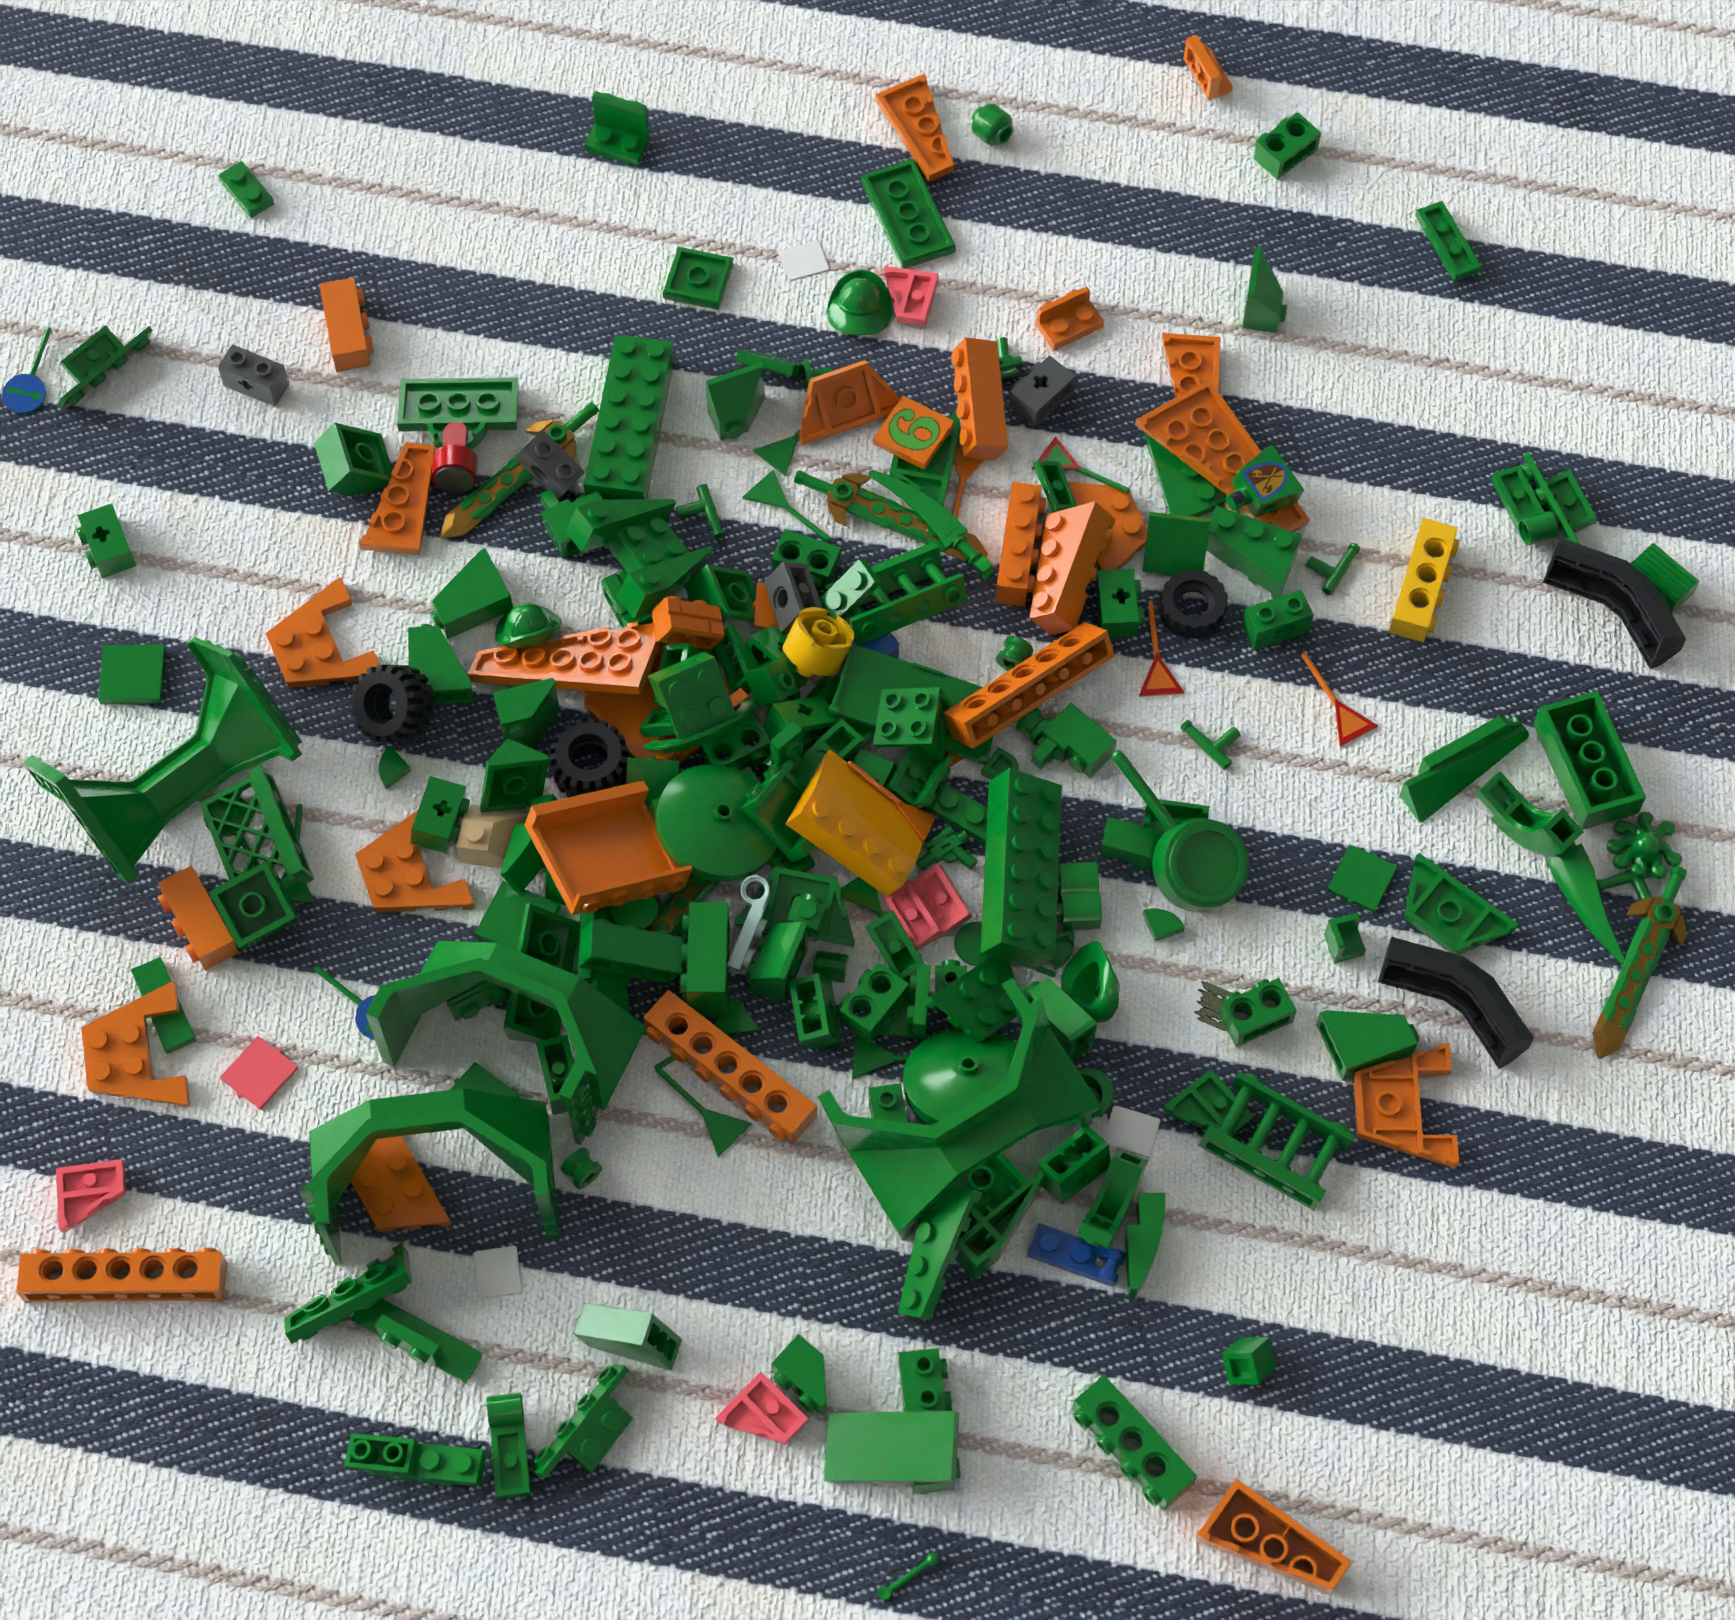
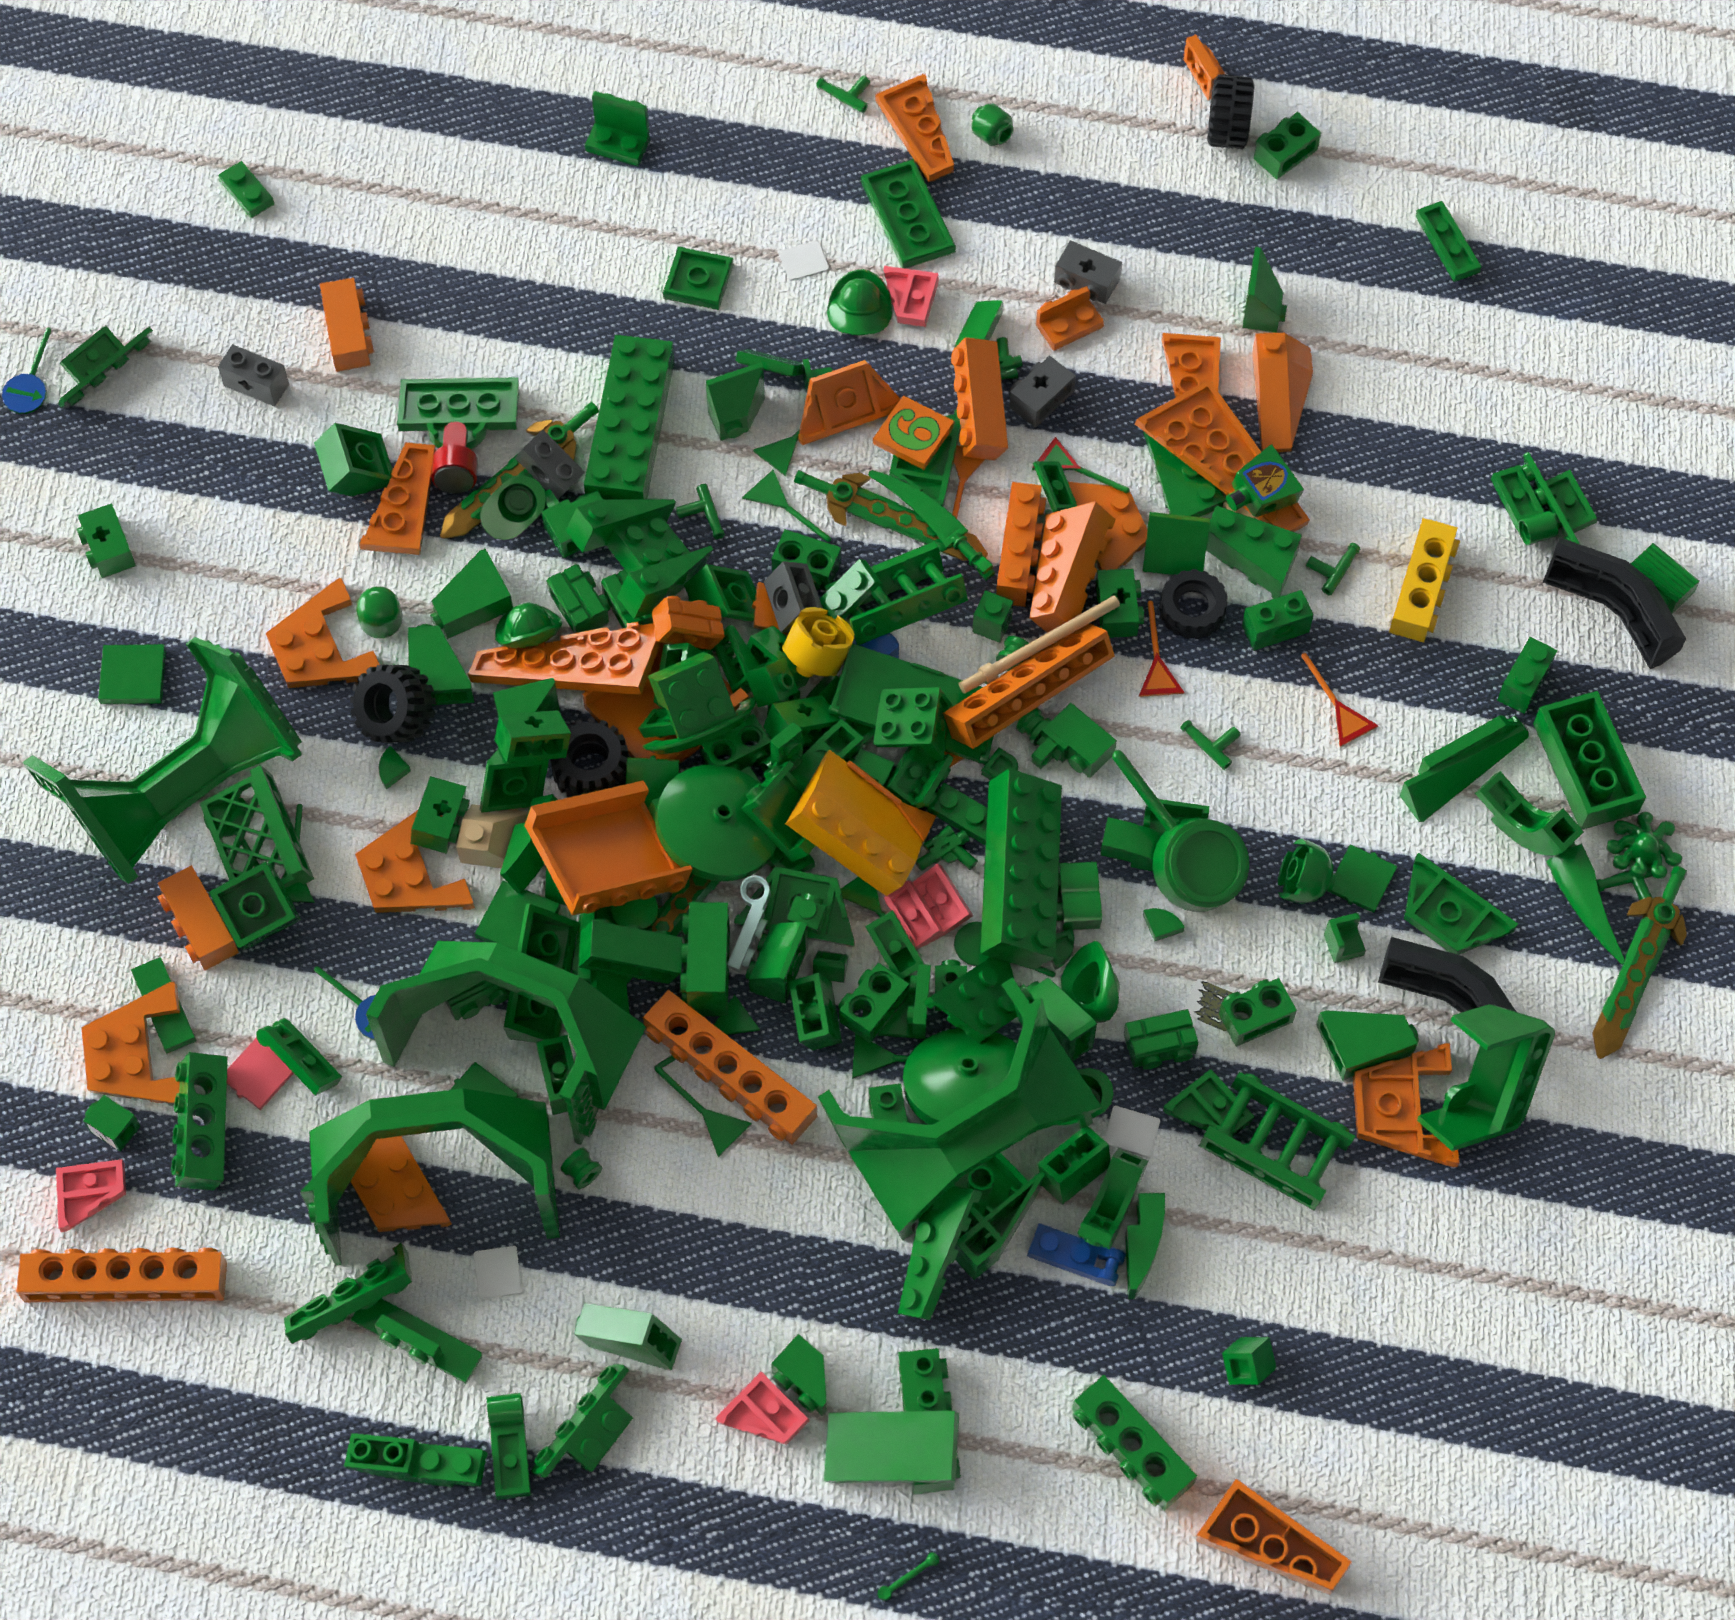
none -> green brick [83,1095,141,1152]
none -> green brick [171,1052,228,1191]
none -> green plate [256,1018,342,1096]
none -> green helmet [356,586,403,638]
none -> green piece [480,475,546,540]
none -> green brick [494,710,571,763]
none -> green brick [546,564,611,633]
none -> green piece [816,75,871,114]
none -> green slope [955,300,1003,348]
none -> tan bar [959,596,1120,694]
none -> green brick [972,590,1013,643]
none -> dark grey brick [1054,240,1123,304]
none -> green brick [1124,1009,1198,1070]
none -> black tyre [1207,74,1254,149]
none -> orange wedge [1252,333,1313,452]
none -> green cylinder [1278,838,1336,904]
none -> green windscreen [1417,1004,1555,1151]
none -> green brick [1497,637,1558,714]

